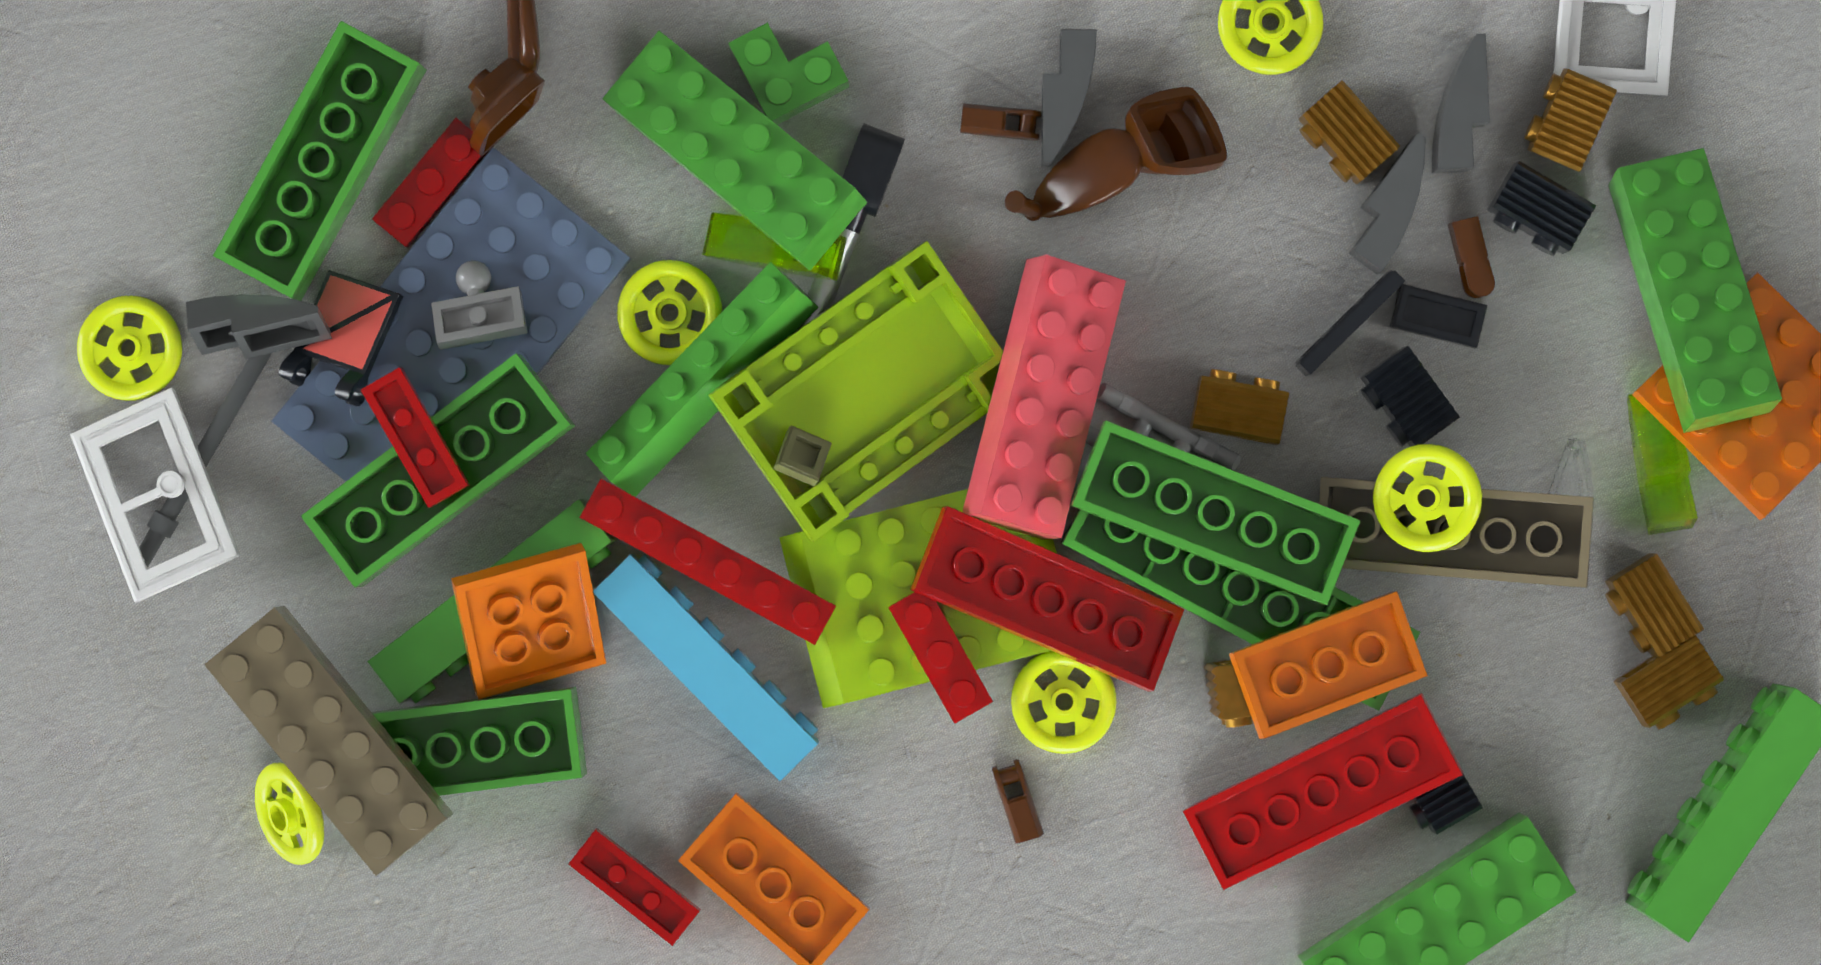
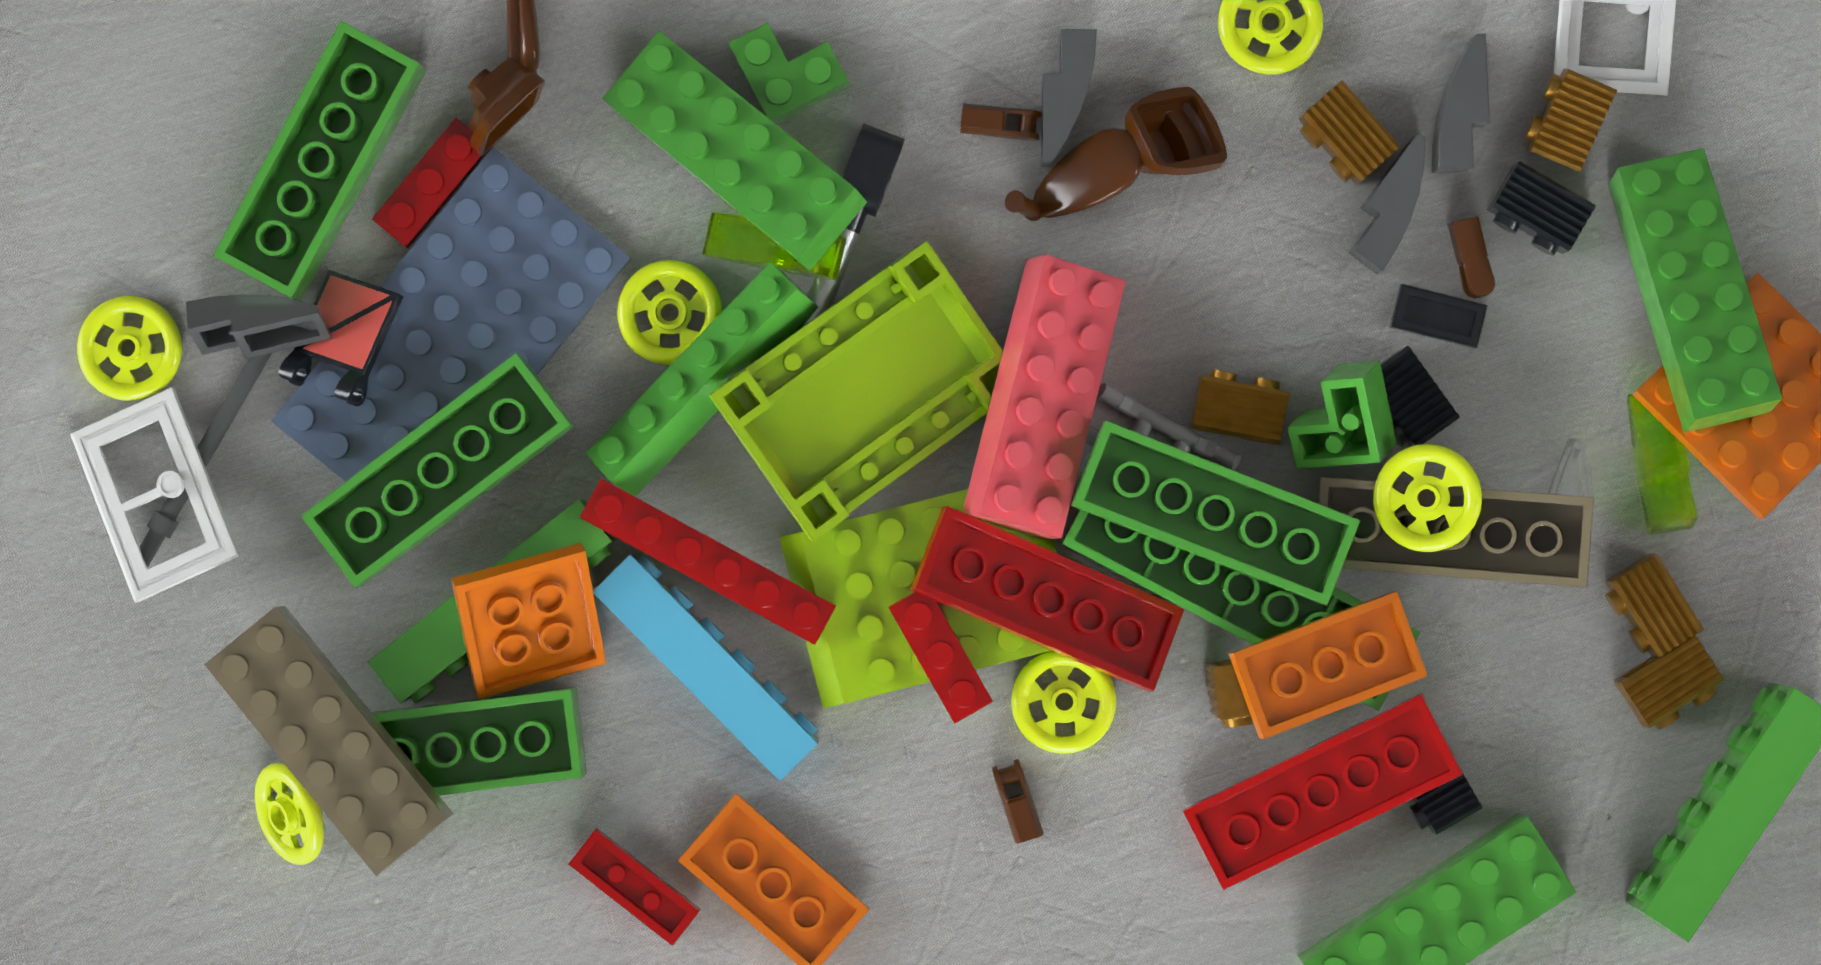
red plate [360,367,470,508] -> none
light grey plate [431,260,528,350] -> none
olive tile [773,425,832,486] -> none
black tile [1295,270,1405,376] -> none
none -> bright green brick [1288,360,1397,469]

